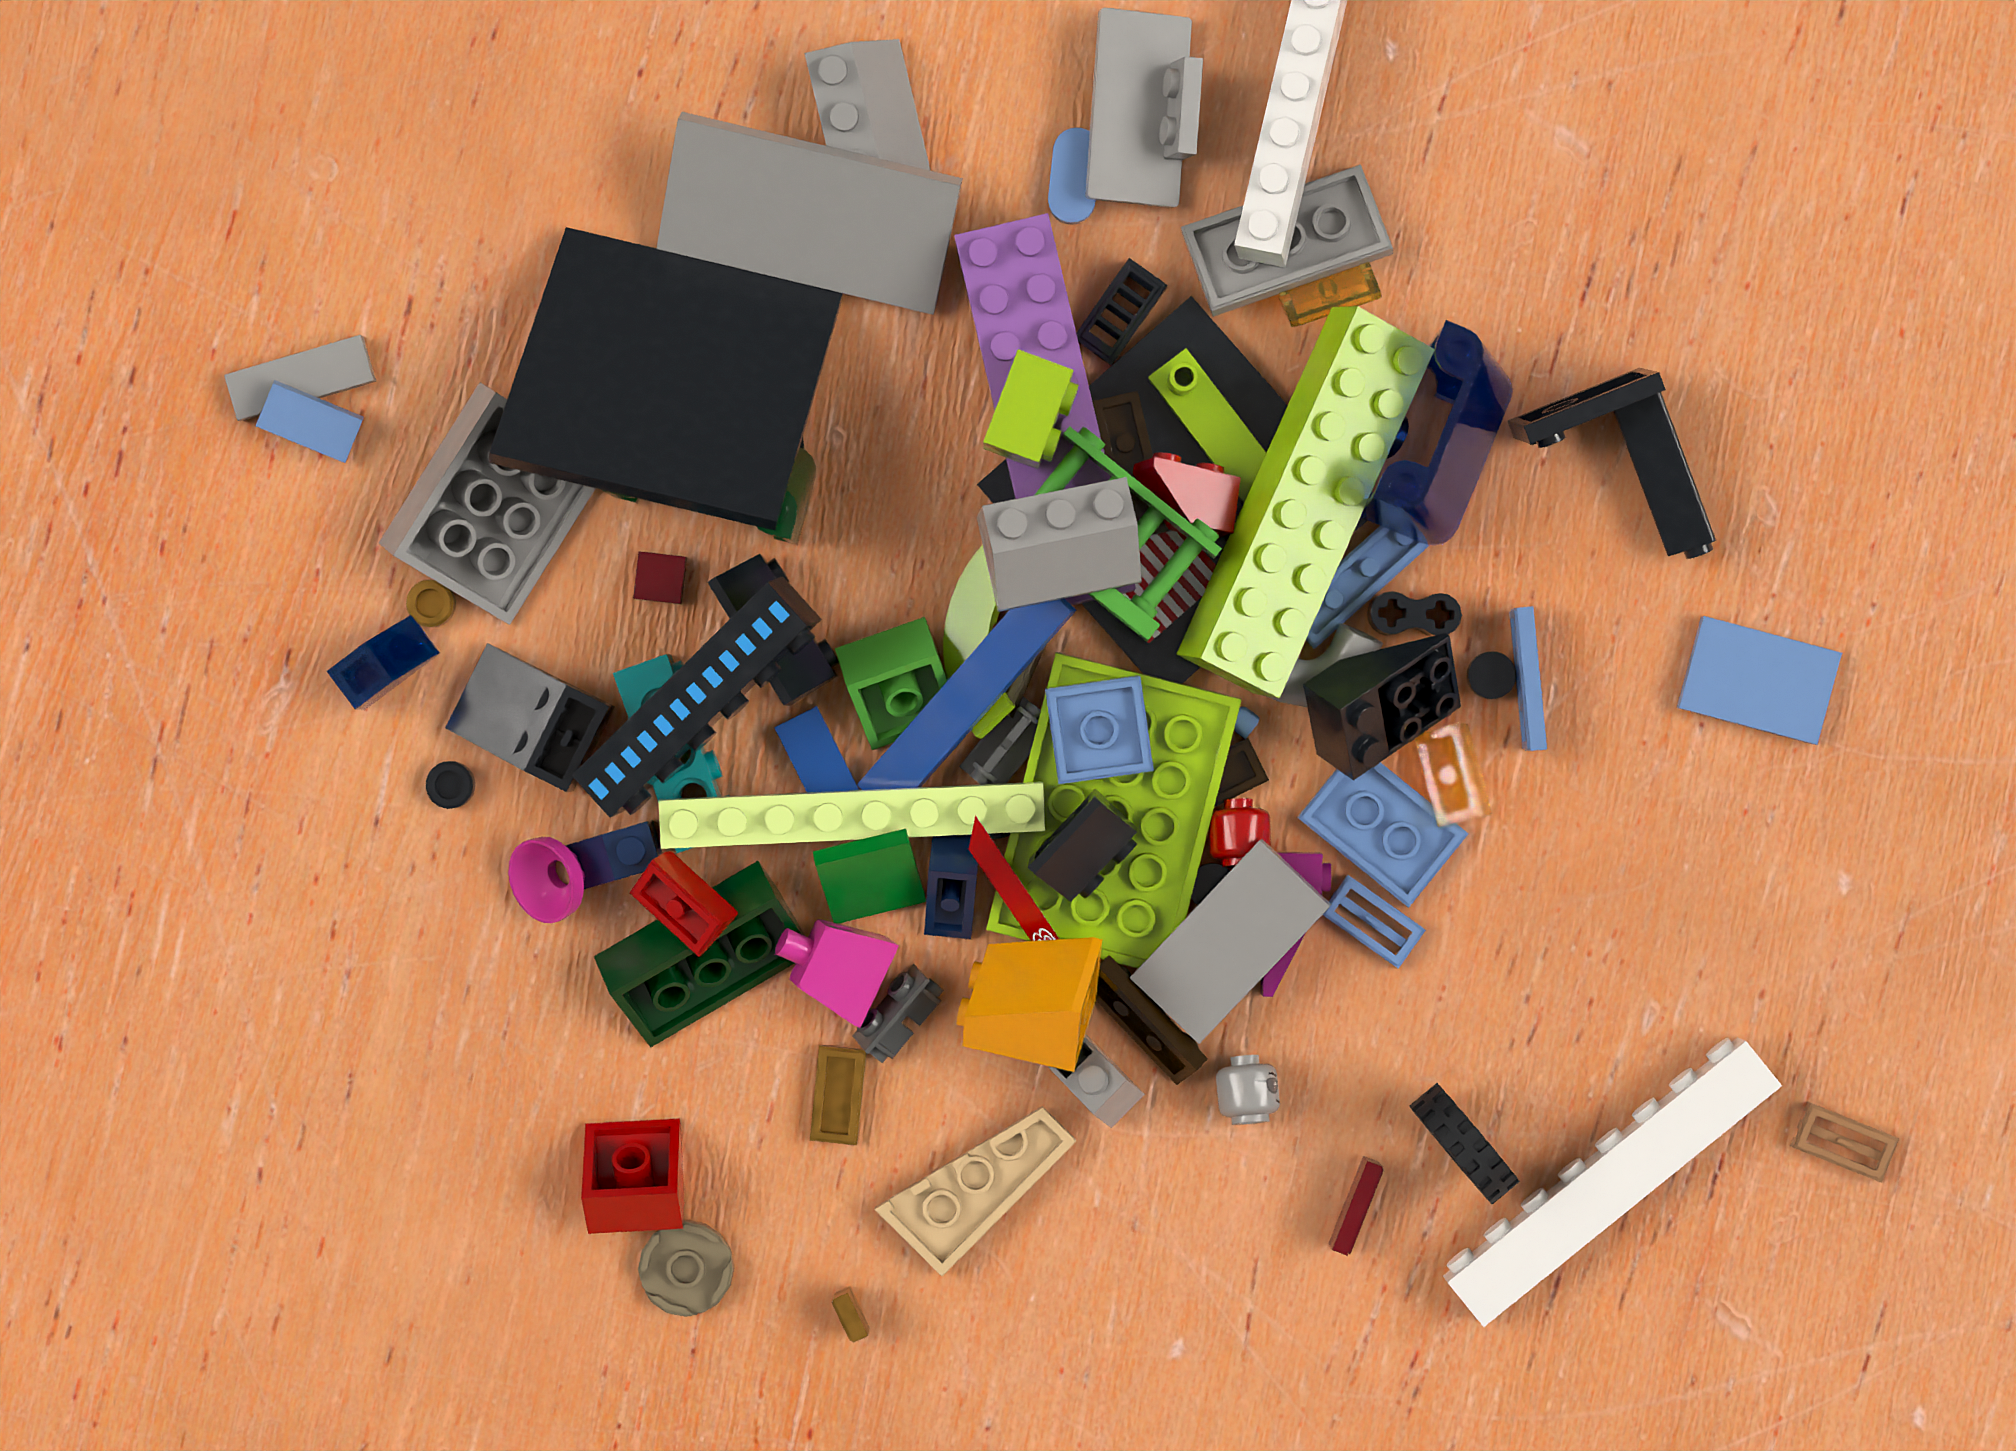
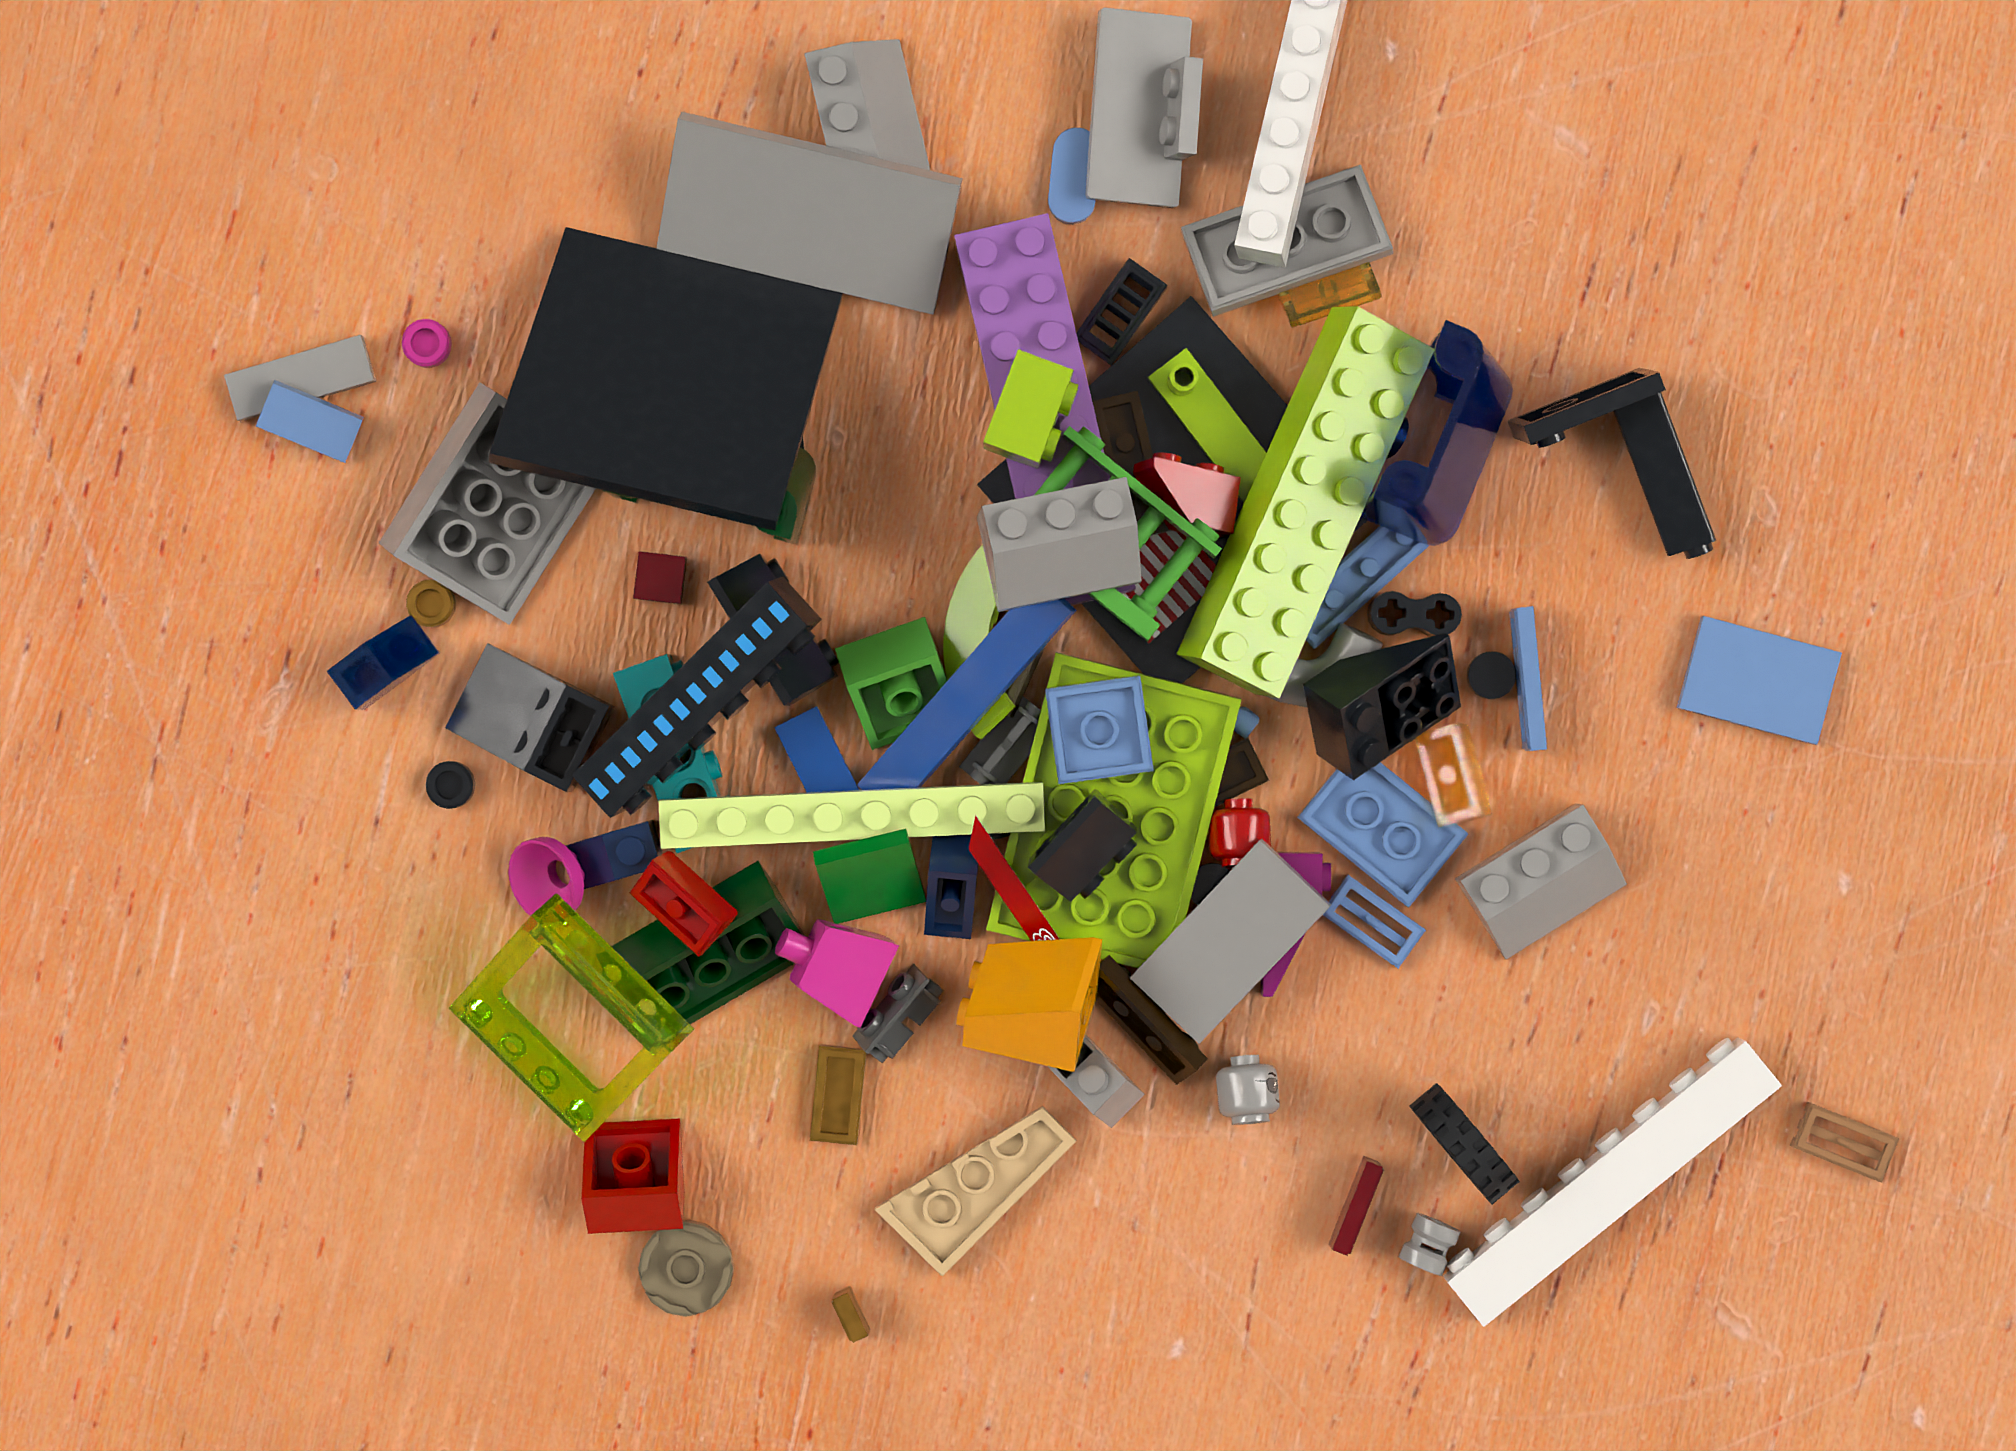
none -> dark pink tile [402,319,452,368]
none -> clear neon green piece [448,893,694,1142]
none -> light grey wheel [1398,1213,1461,1276]
none -> light grey slope [1455,803,1627,959]

